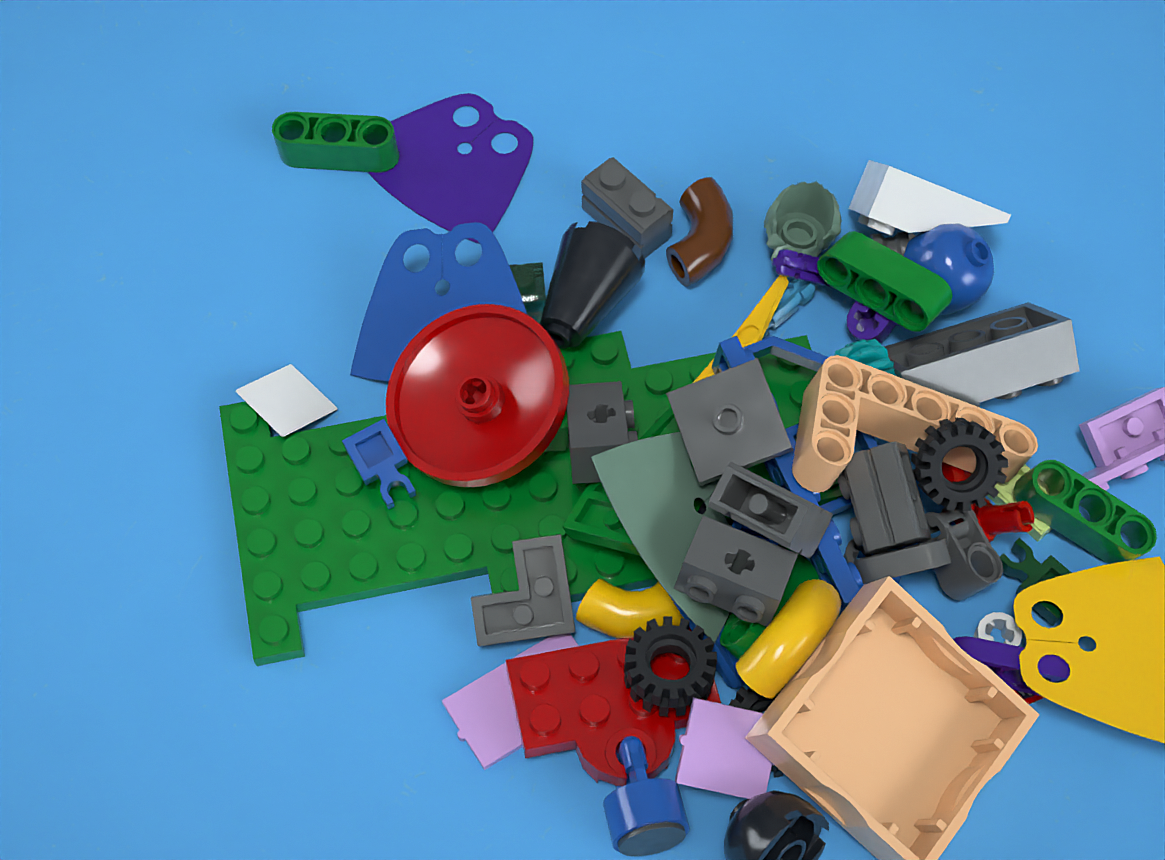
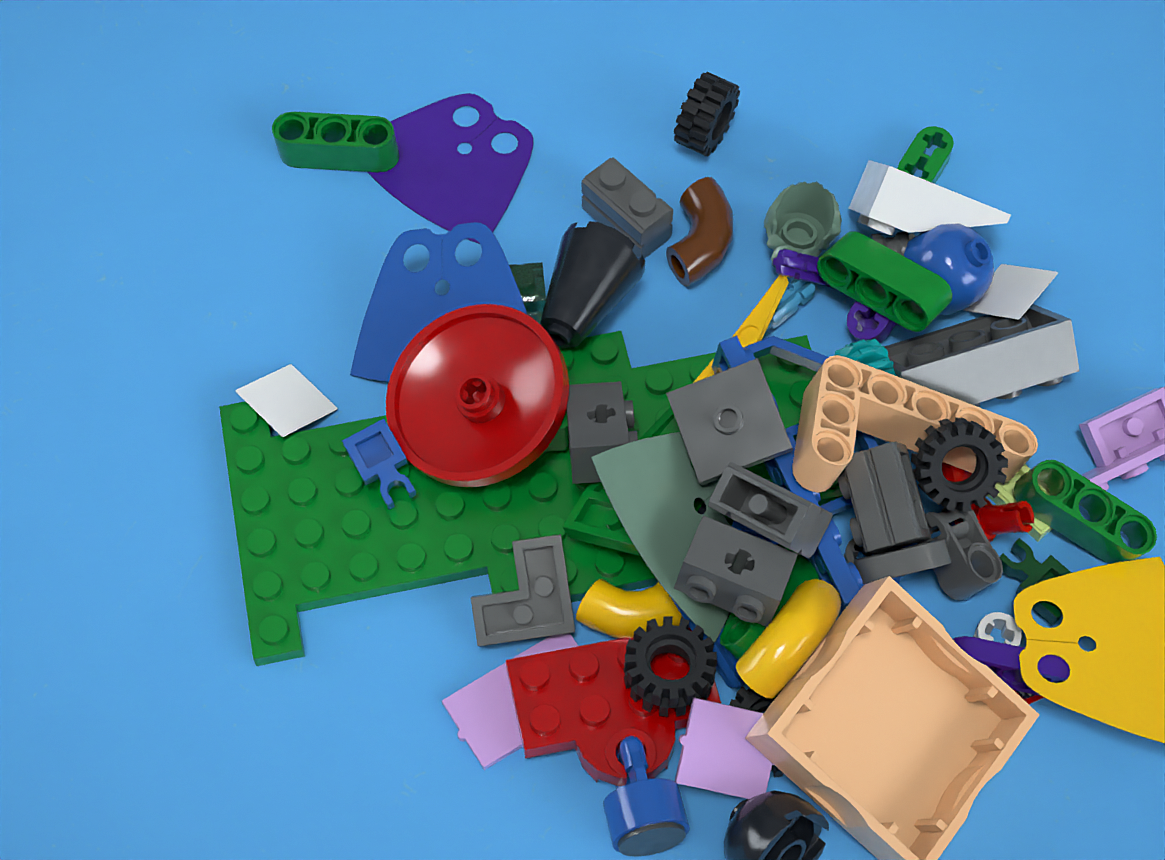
none -> black tyre [674,72,740,156]
none -> green beam [897,126,954,184]
none -> white sticker [964,264,1058,320]

